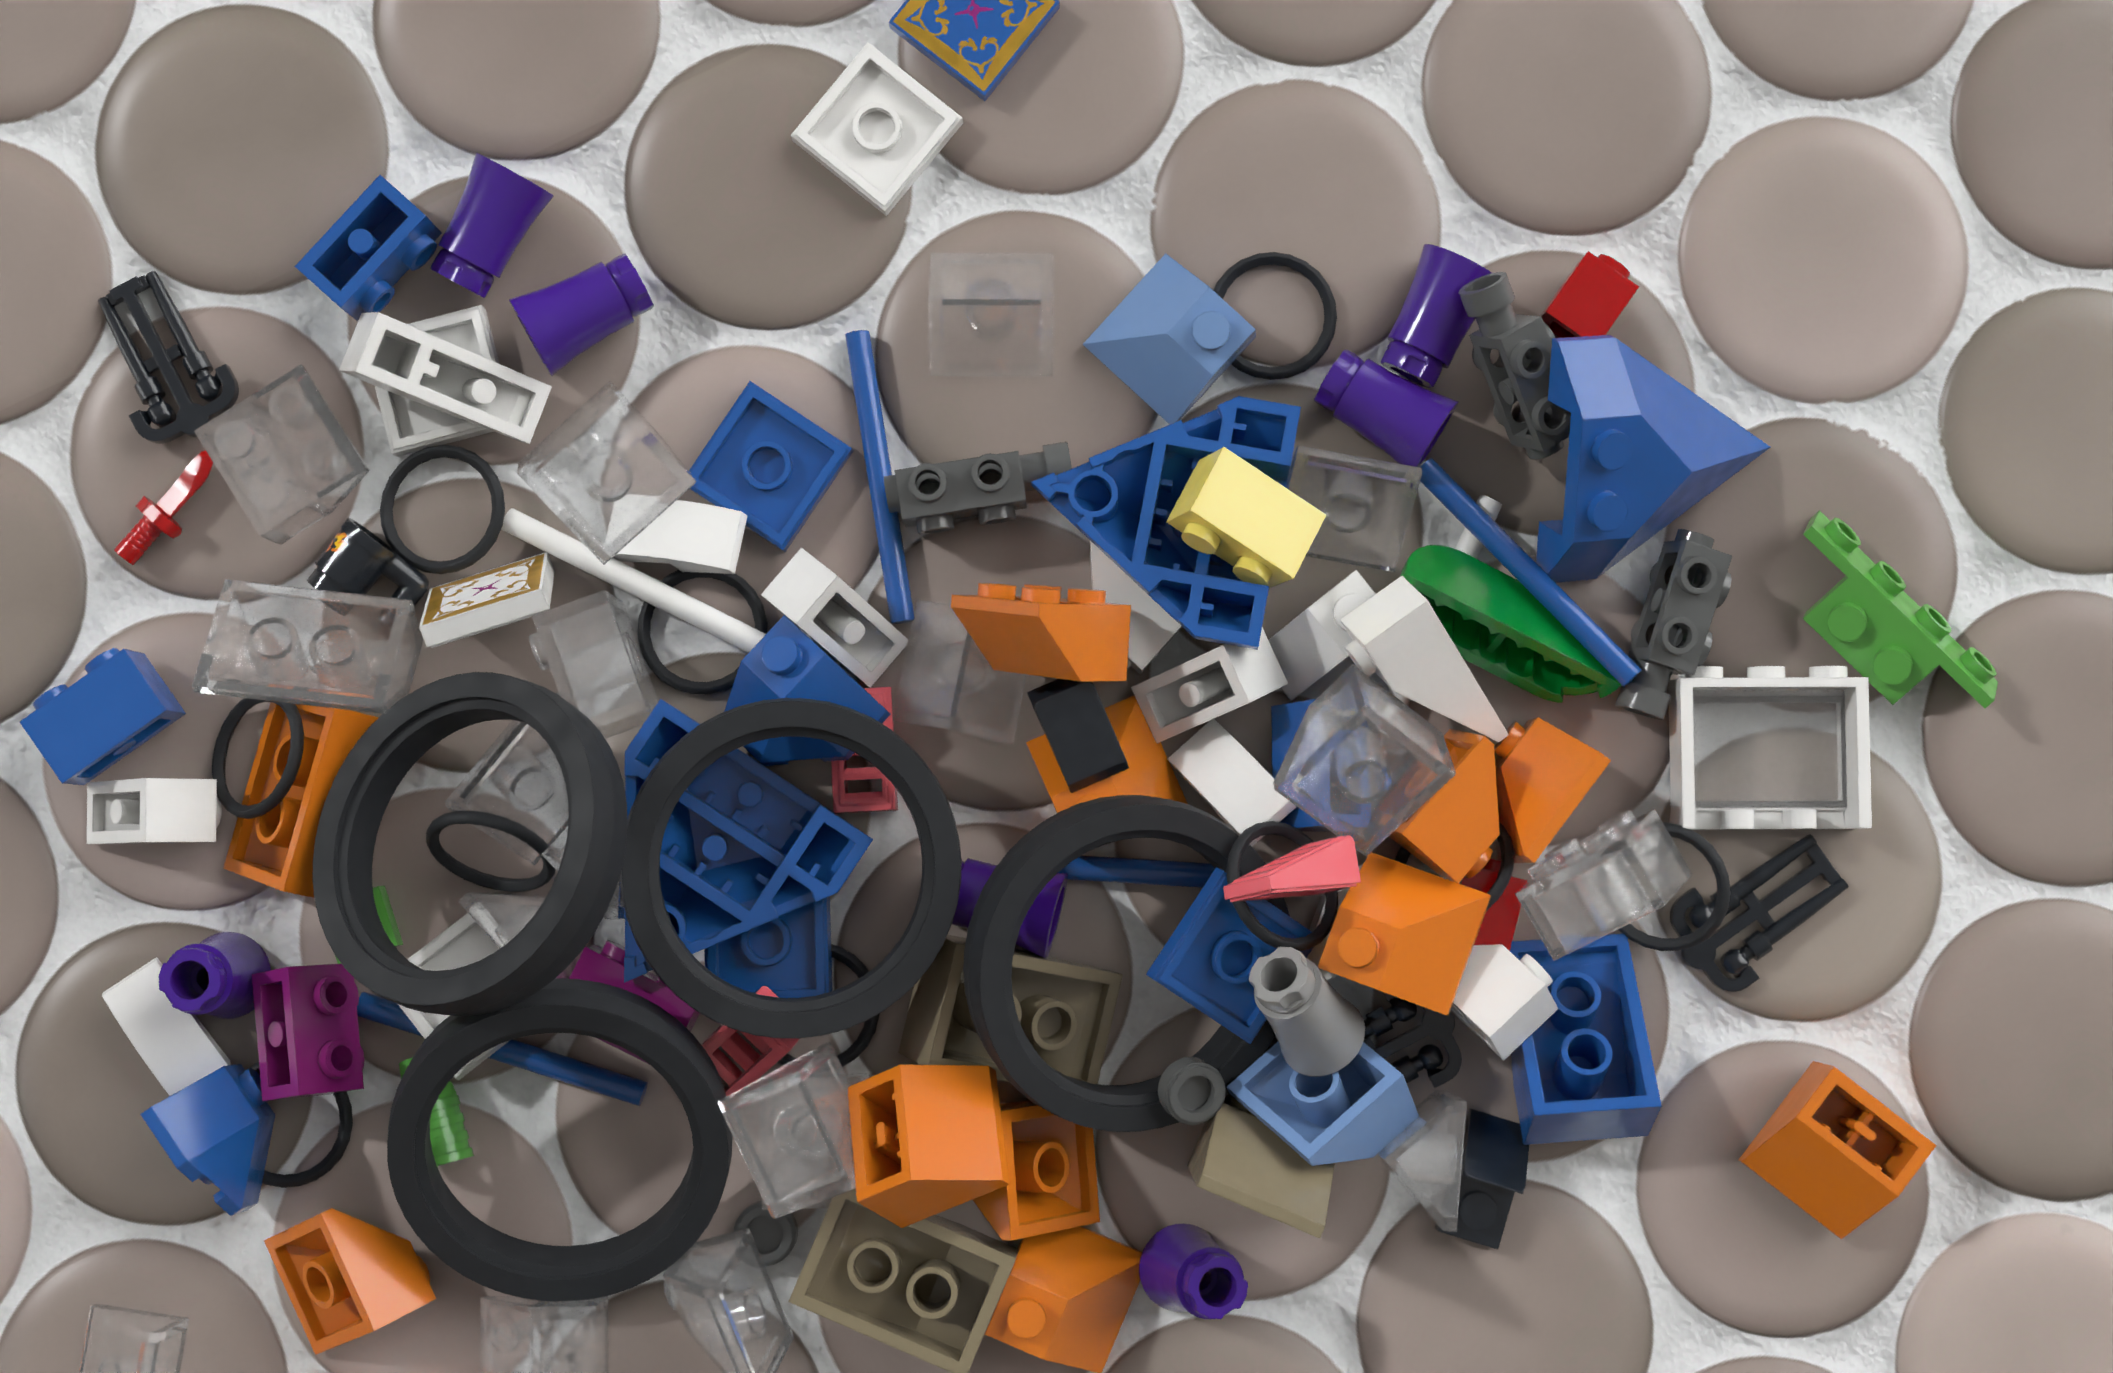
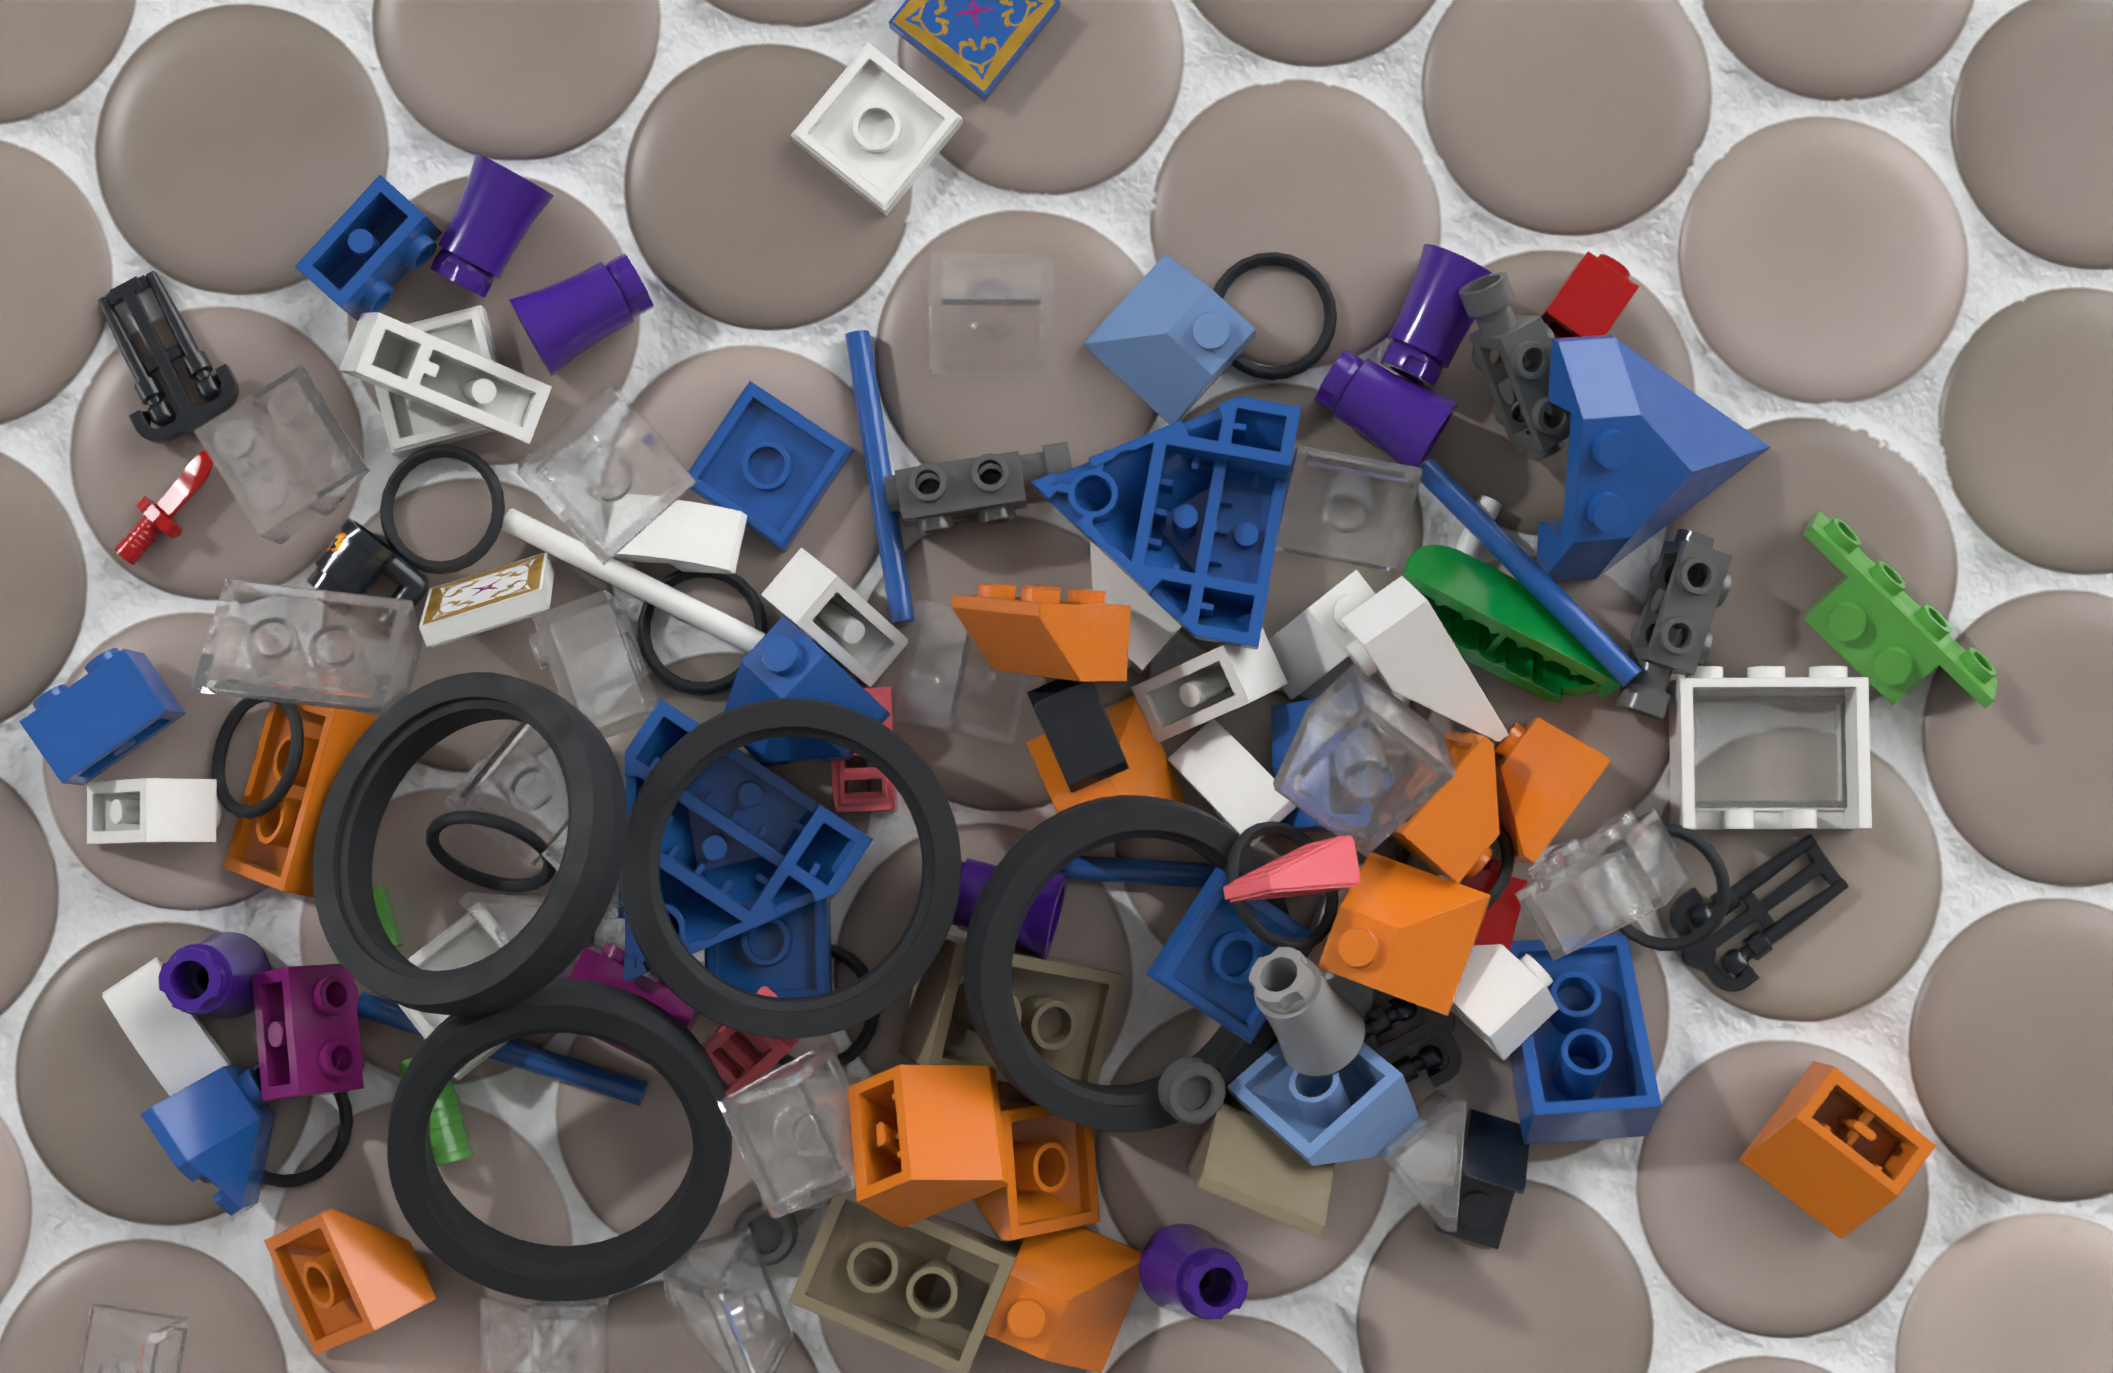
light yellow brick [1166,447,1326,588] -> none

